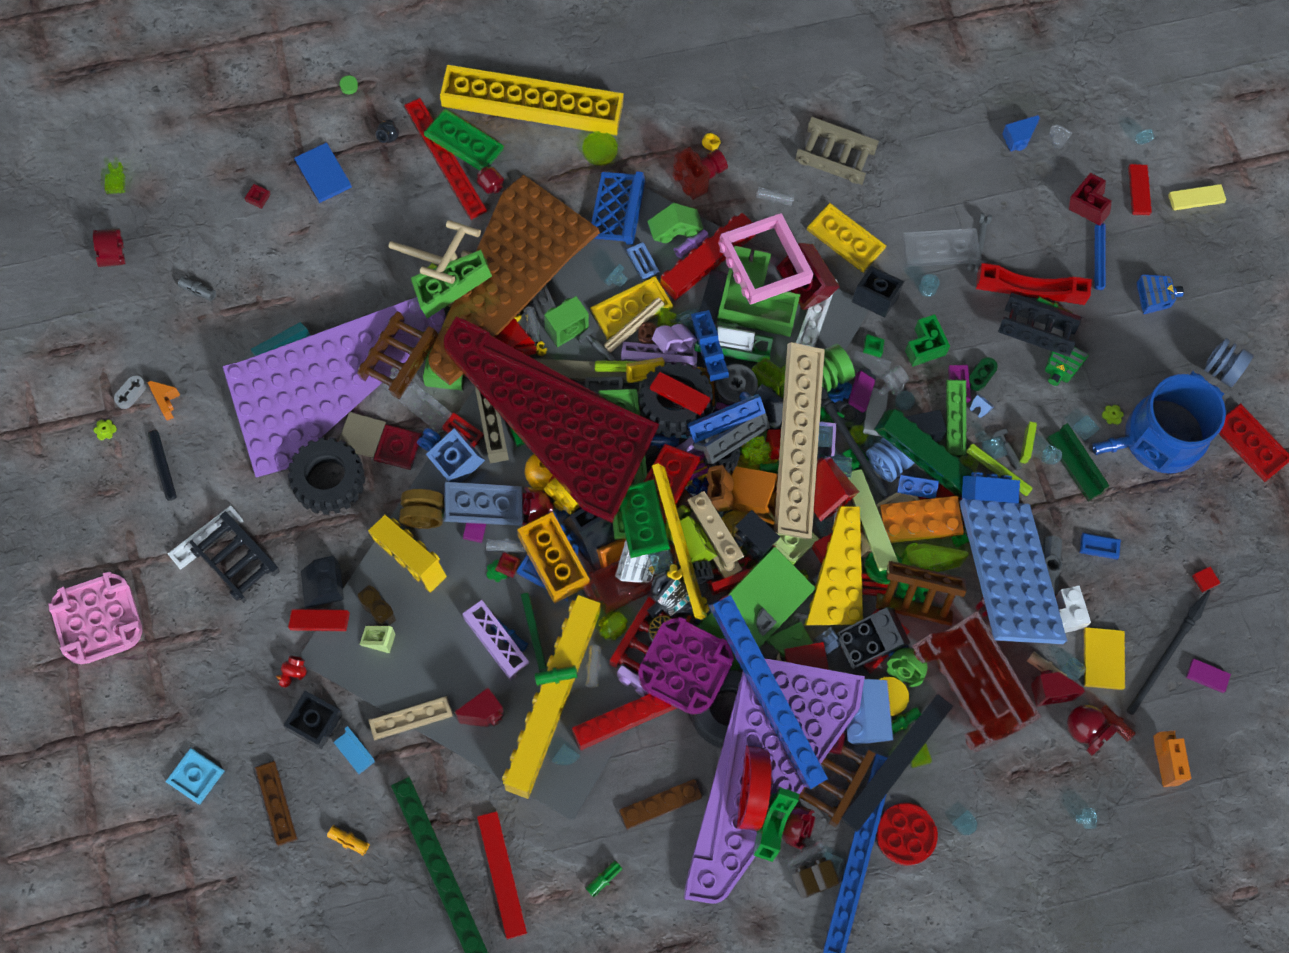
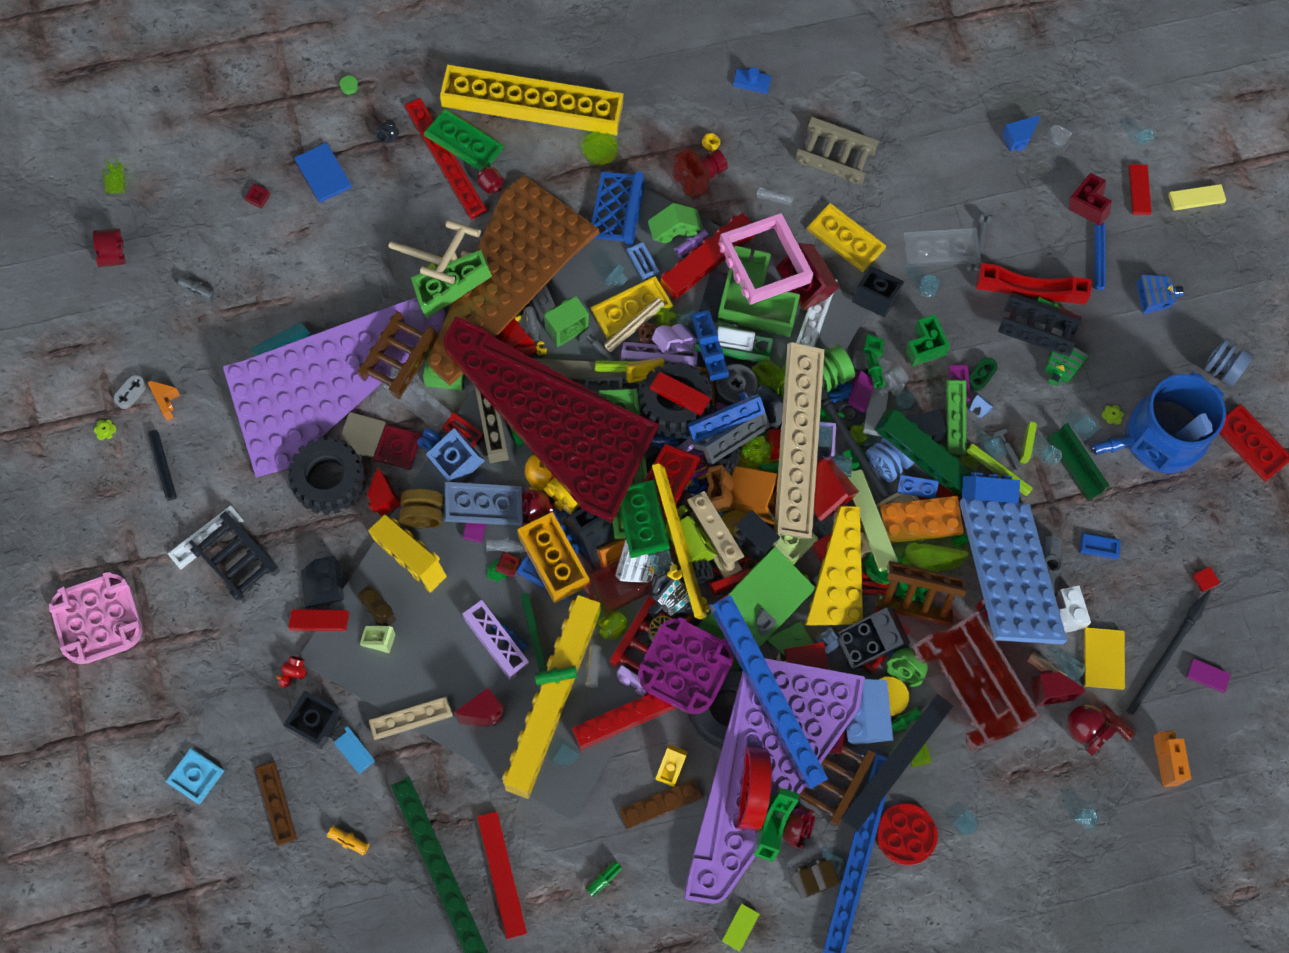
none -> red slope [367,469,401,517]
none -> yellow slope [655,744,688,787]
none -> lime tile [722,904,760,952]
none -> blue tile [733,67,772,94]
none -> green axle [866,352,886,388]
none -> medium blue tile [1173,413,1213,442]

